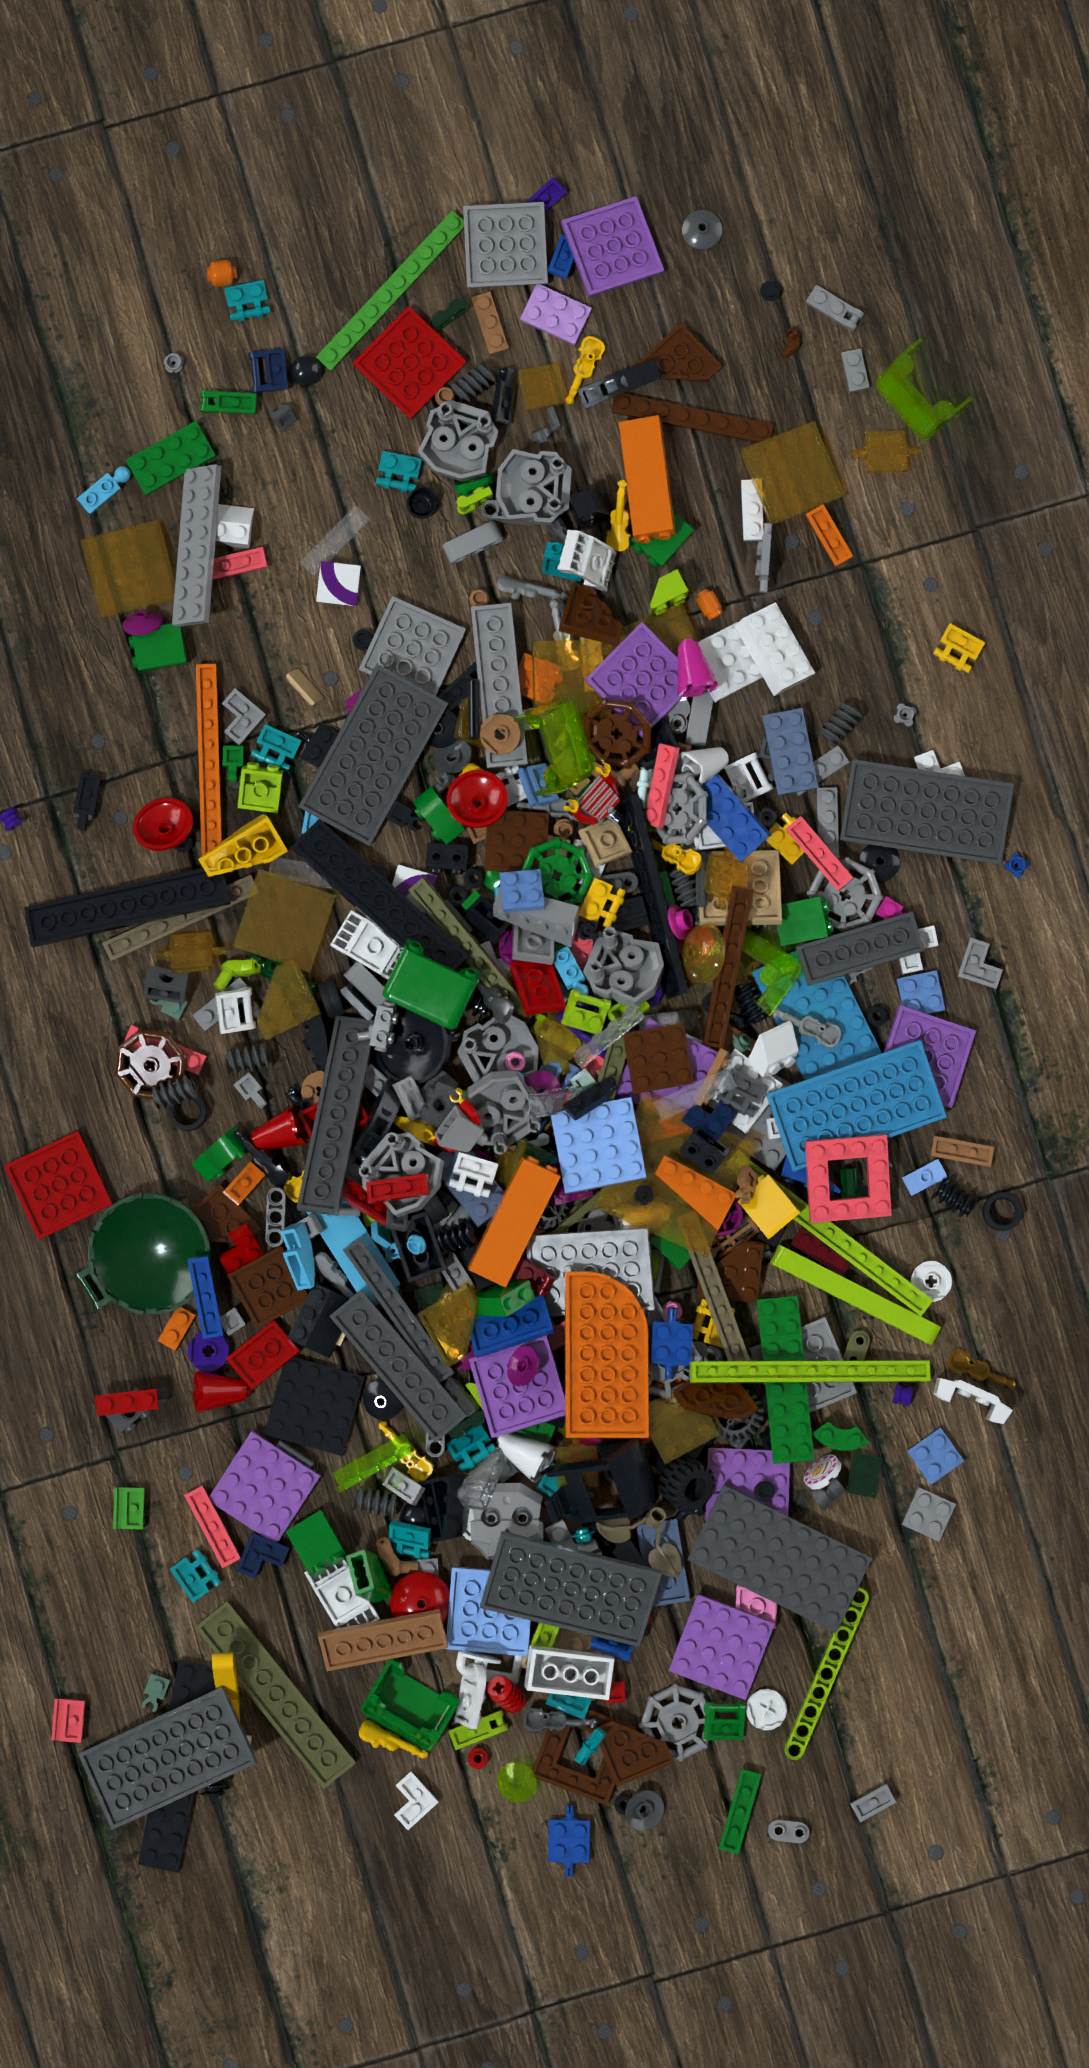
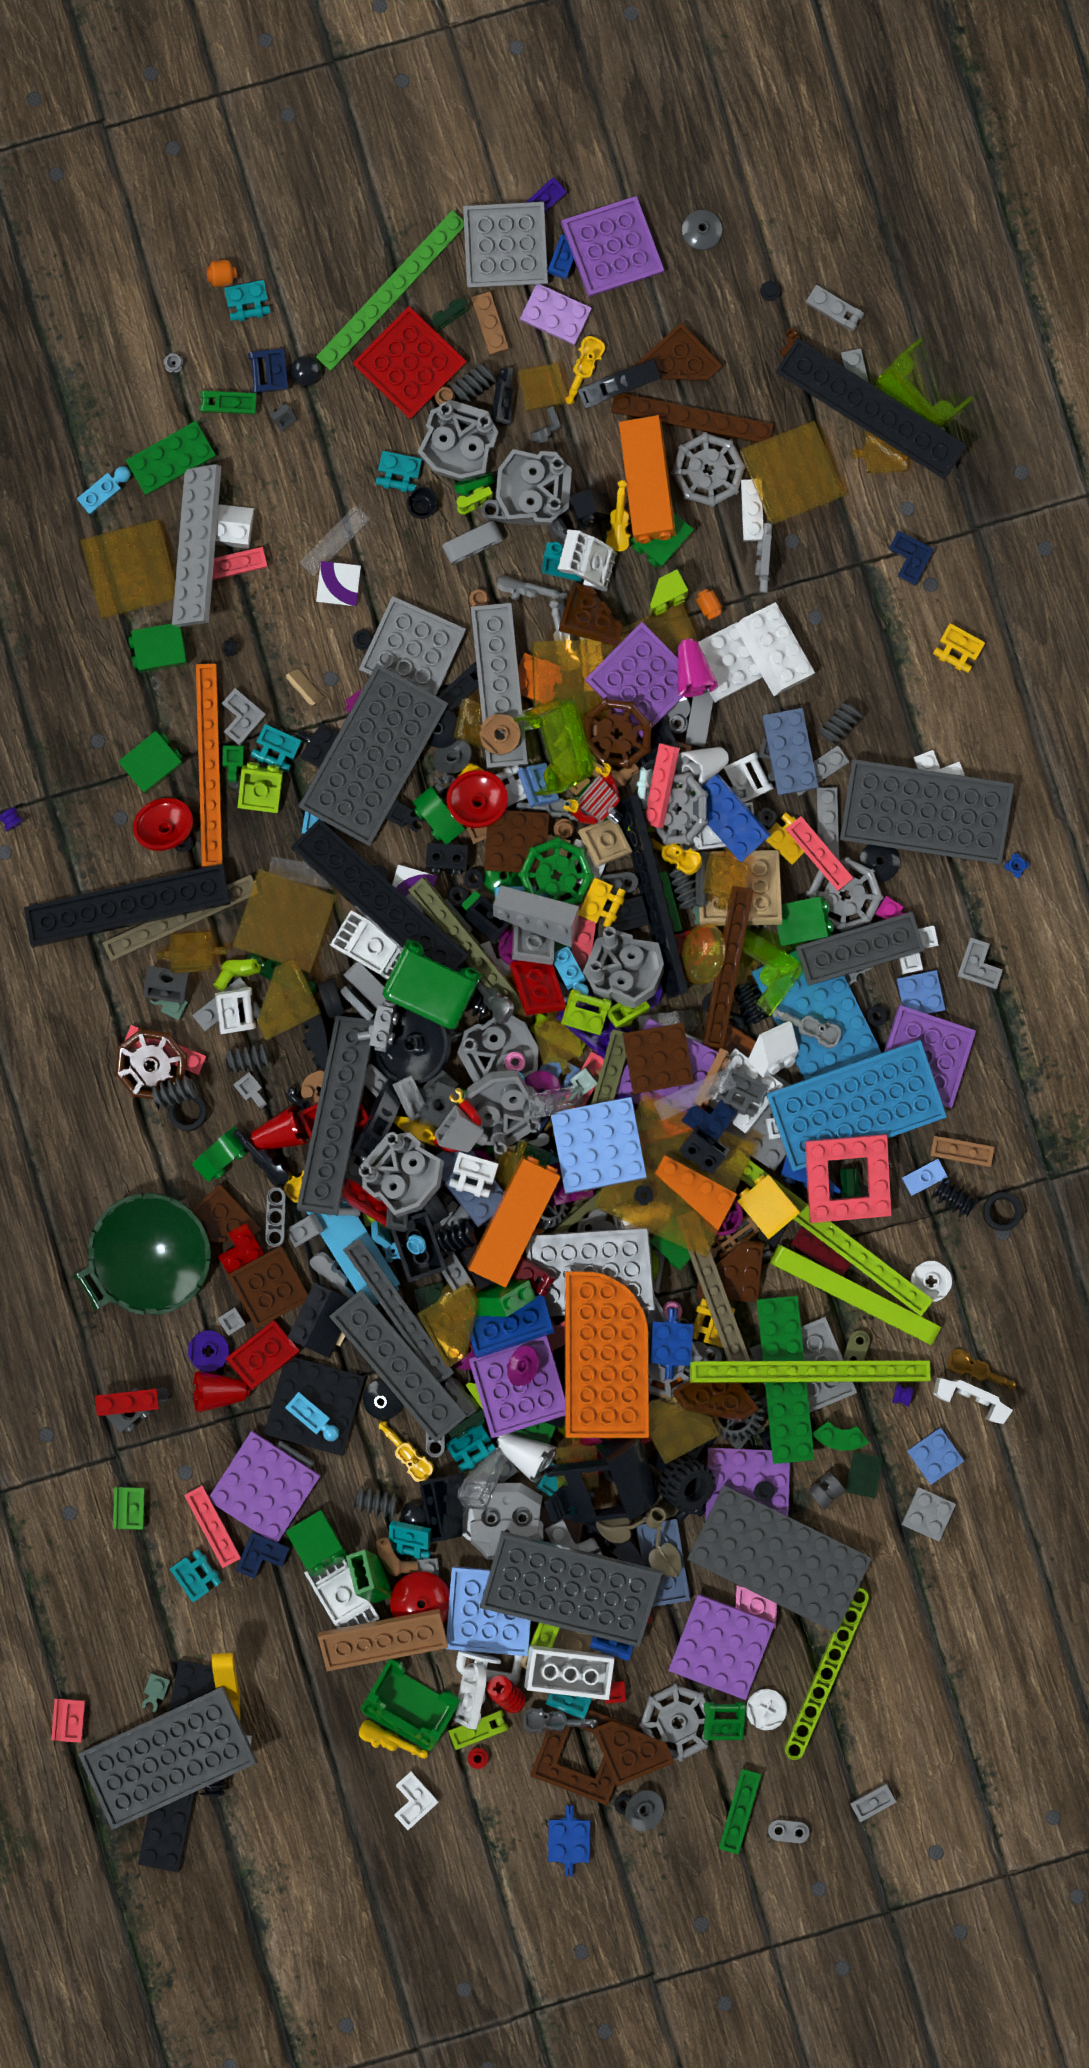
red plate [4,1131,113,1240] -> none
black hinge [73,773,102,831] -> none
magenta dish [123,610,163,635] -> none
orange plate [157,1307,196,1351] -> none
blue plate [187,1255,224,1339] -> none
olive plate [195,1601,356,1789] -> none
yellow wedge [198,814,288,877] -> none
orange plate [223,1161,265,1206] -> none
medium azure slope [280,1222,315,1291] -> none
clear neon green fence [332,1434,414,1493] -> none
red plate [366,1173,430,1204] -> none
light grey plate [382,1467,426,1506] -> none
black axle [468,679,480,740] -> none
clear neon green dish [497,1762,537,1803] -> none
medium blue plate [499,869,544,913] -> none
black hinge [562,1076,618,1120] -> none
teal plate [571,1527,595,1543] -> none
clear plate [574,1003,645,1068] -> none
teal axle [574,1727,606,1765] -> none
black plate [579,920,599,940] -> none
dark pink piece [668,904,694,940] -> none
sand green plate [732,1033,753,1053] -> none
medium nougat plate [735,1165,758,1204] -> none
white tile [804,1455,841,1490] -> none
orange plate [805,504,853,567] -> none
light grey plate [894,704,916,727] -> none
none -> green brick [118,731,183,795]
none -> black plate [222,637,238,657]
none -> medium azure plate [285,1392,339,1441]
none -> light grey plate [670,432,747,508]
none -> black plate [775,337,967,481]
none -> dark blue plate [888,531,934,586]

